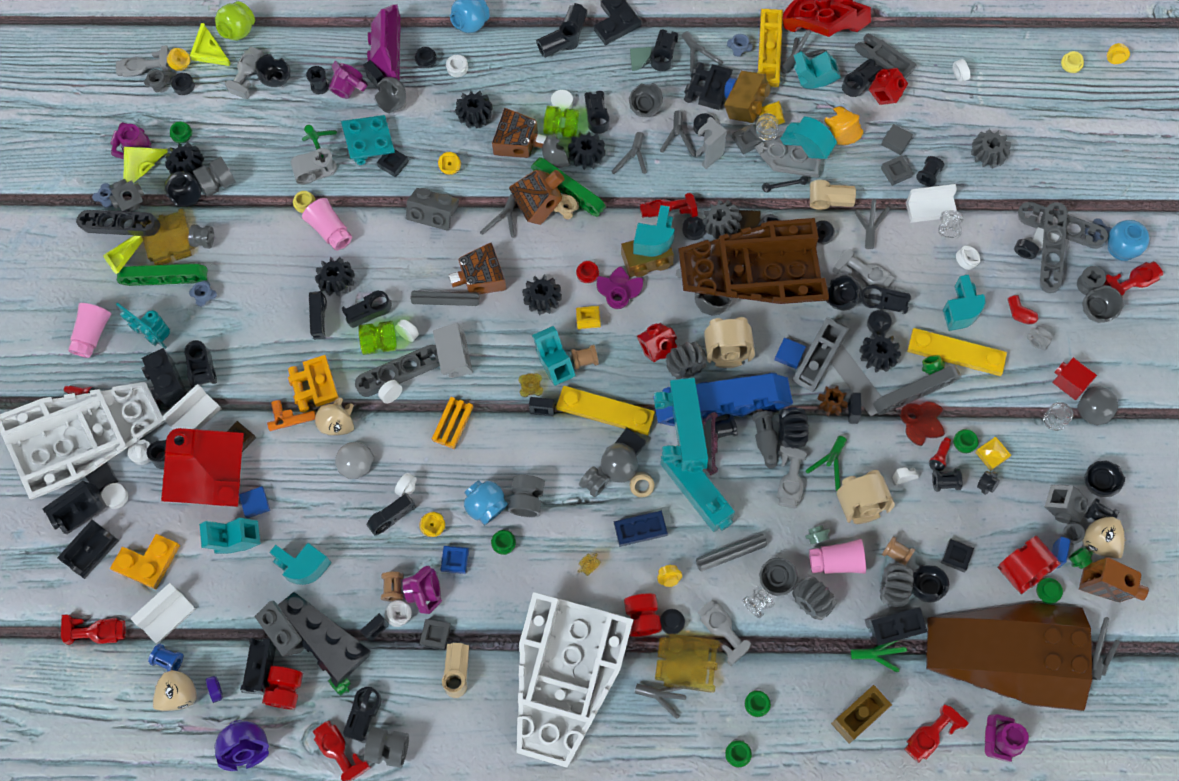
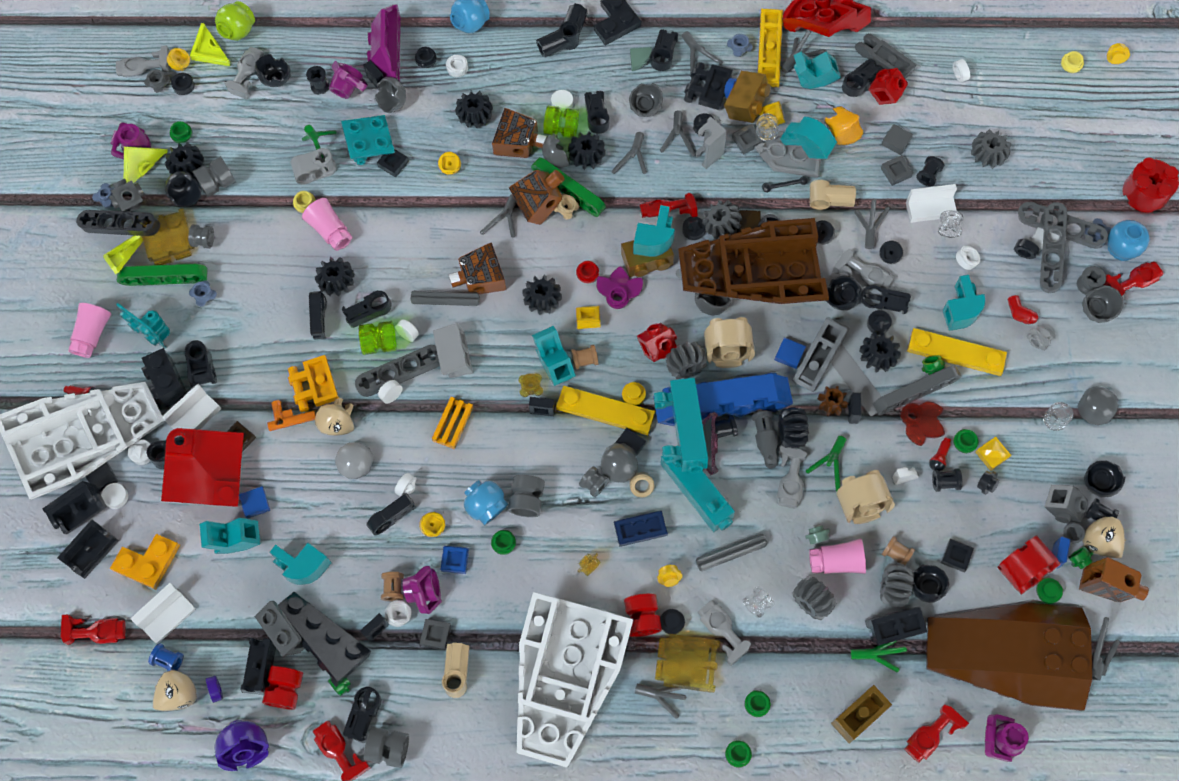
dark grey bracket [406,188,459,231] -> none
dark grey hair [759,557,798,596] -> none
red brick [1052,357,1097,401] -> none
none -> yellow plate [622,382,646,406]
none -> black tile [879,241,903,264]
none -> red brick [1122,157,1179,213]

